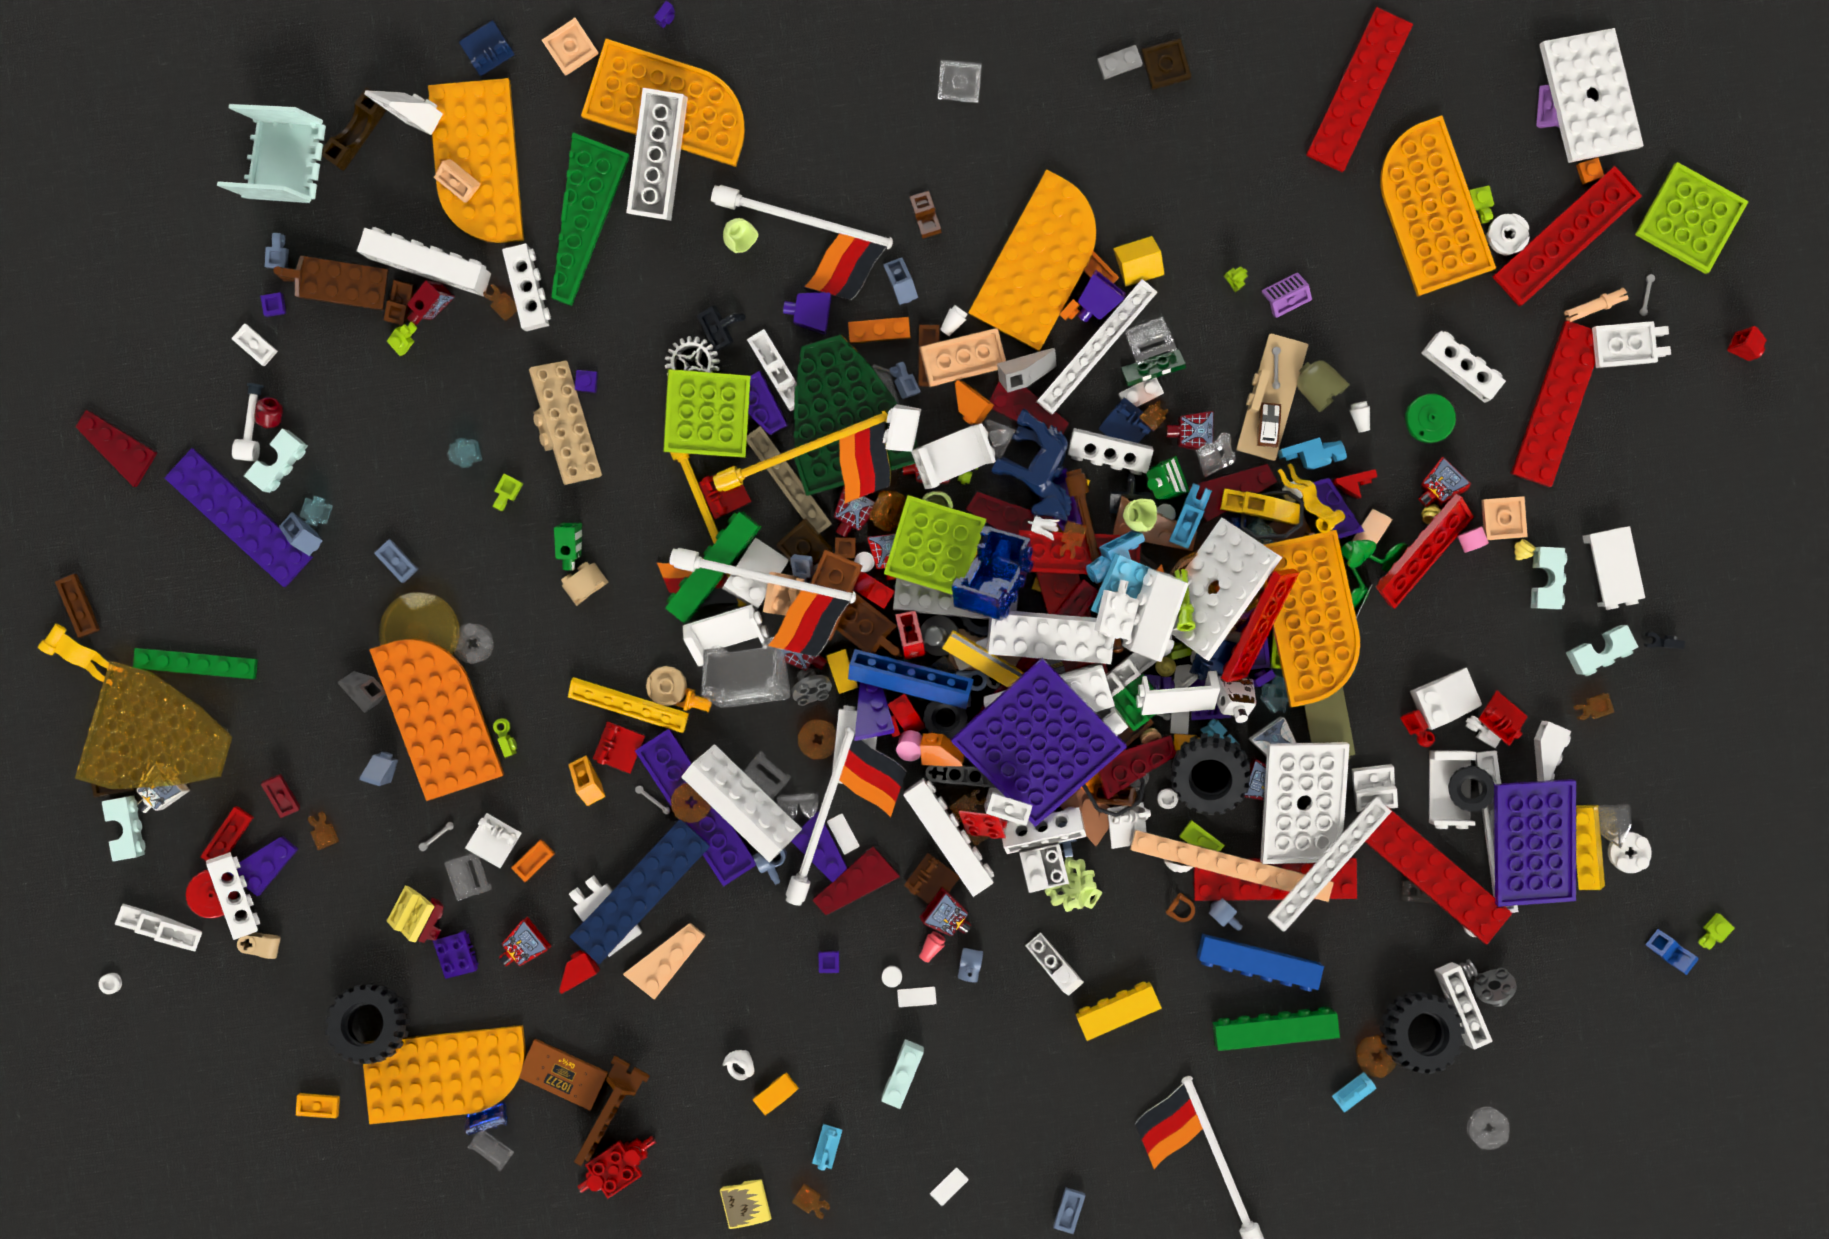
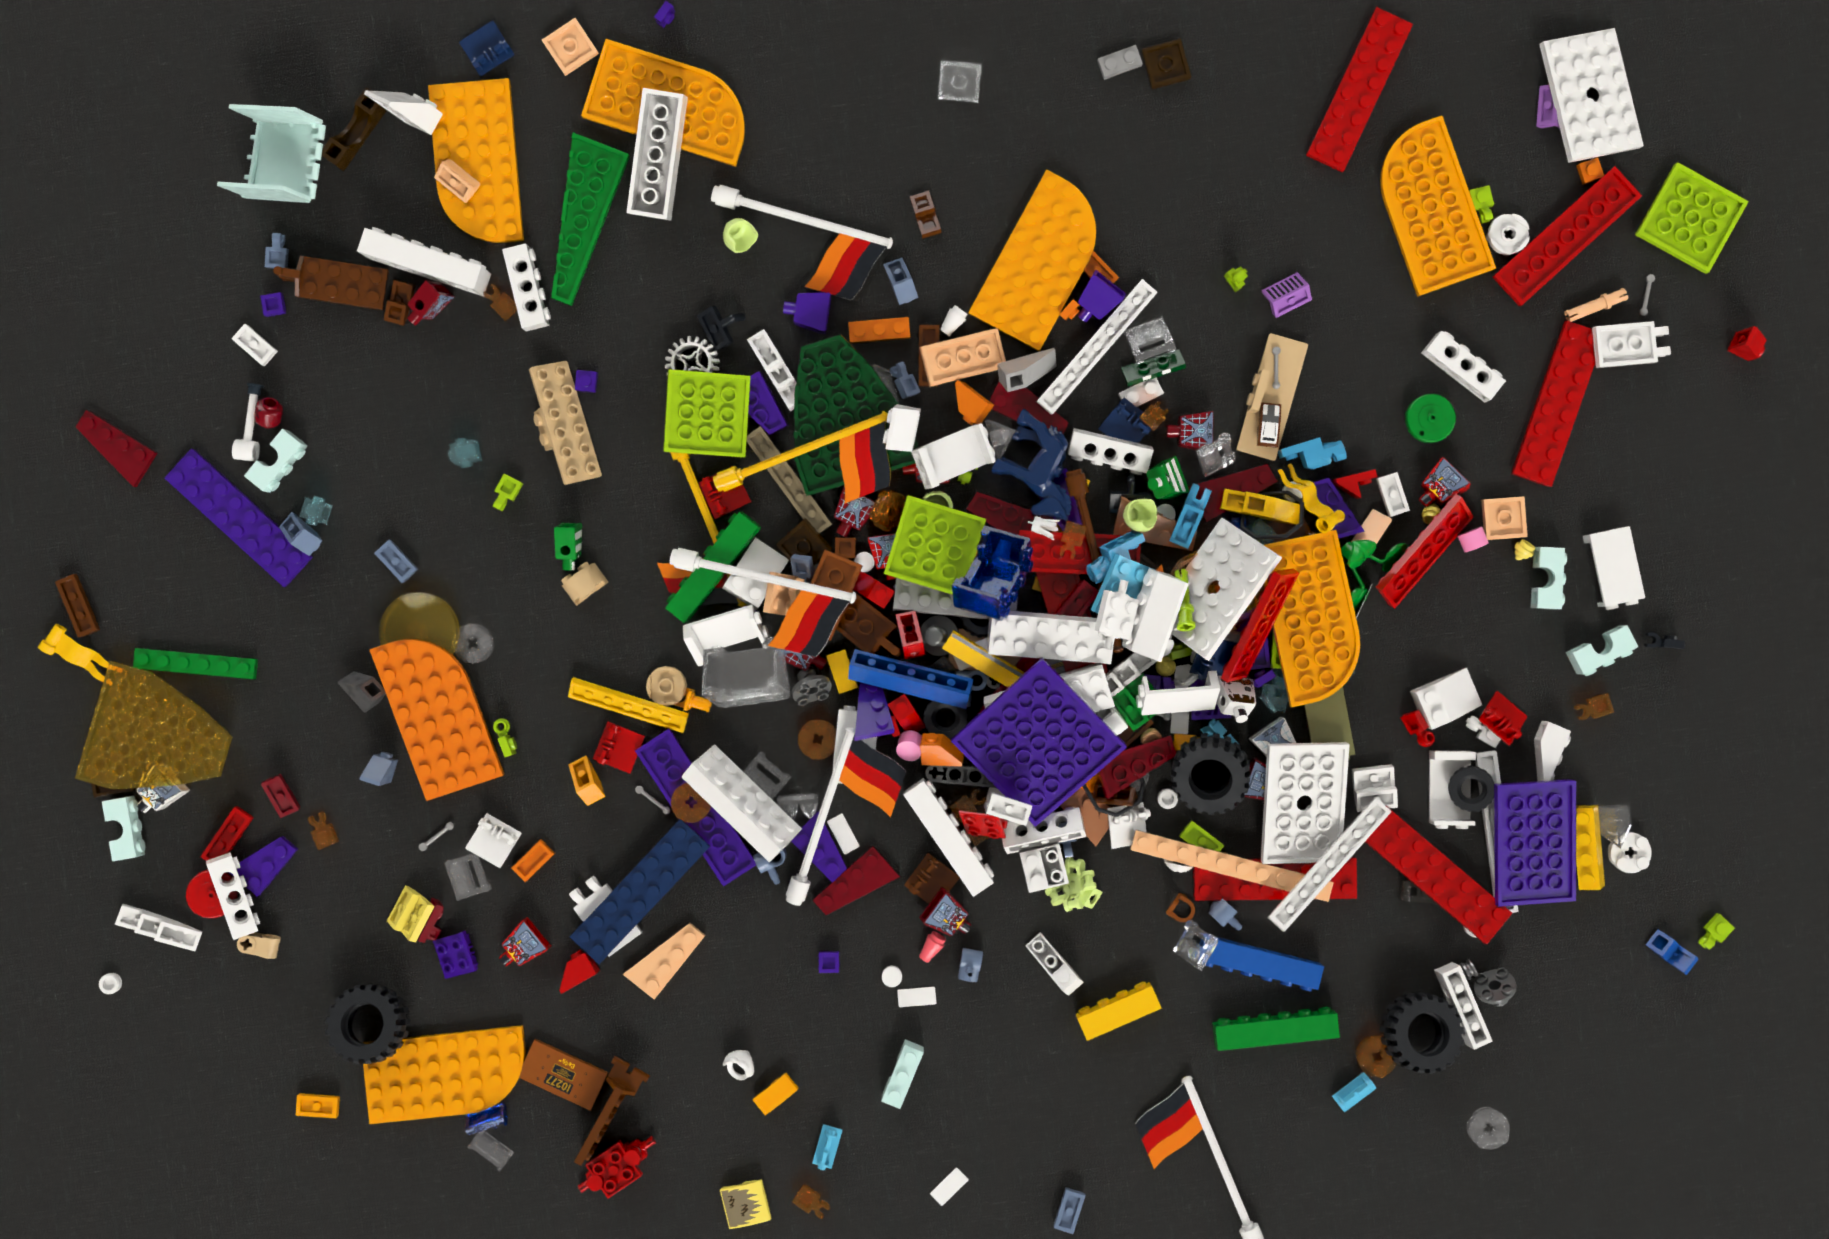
lime plate [387,322,417,356] -> none
yellow slope [1113,236,1164,287] -> none
olive cylinder [1297,360,1350,412] -> none
white cone [1349,401,1370,432] -> none
none -> clear plate [1173,920,1218,971]
none -> white plate [1376,472,1410,517]

